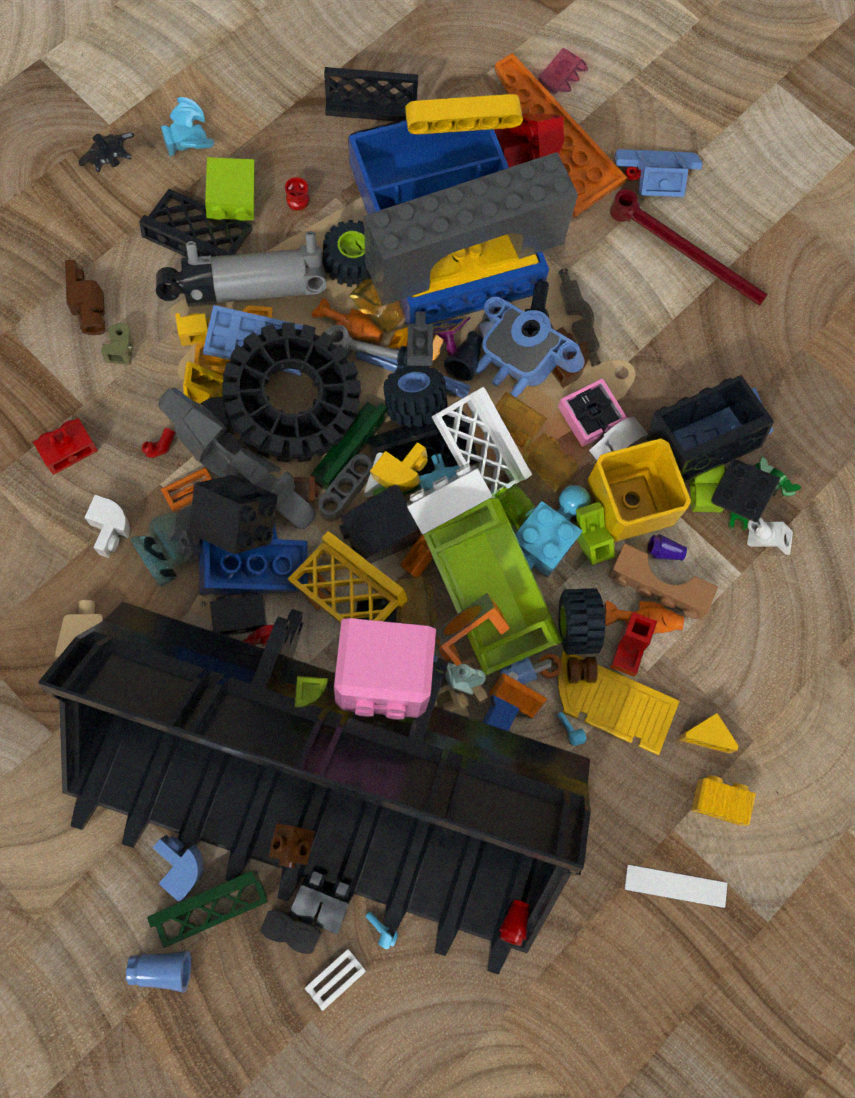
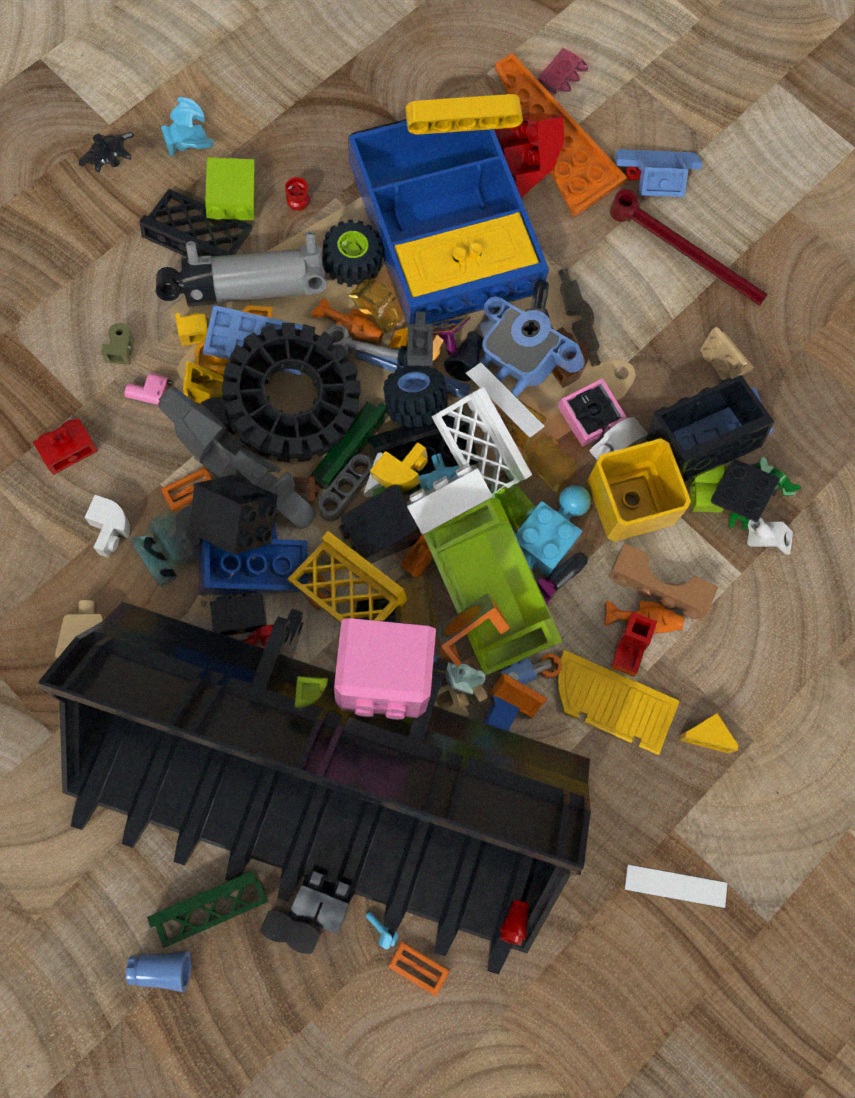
reddish brown plate [65,260,105,335] -> none
red arm [141,428,176,458] -> none
medium blue brick [153,834,204,903] -> none
reddish brown brick [269,823,315,868] -> none
white tile [305,949,366,1011] -> none
black fence [324,67,418,122] -> none
dark grey arch [364,152,578,306] -> none
medium azure hand [557,712,586,746] -> none
black wheel [559,588,605,655] -> none
reddish brown wheel [567,657,598,684] -> none
lime brick [574,502,615,565] -> none
dark purple cone [647,534,687,561] -> none
yellow brick [691,775,756,826] -> none
none -> bright pink piece [125,373,173,405]
none -> orange tile [387,941,450,996]
none -> white sticker [466,363,545,437]
none -> black piece [537,552,588,605]
none -> tan bracket [700,327,754,380]

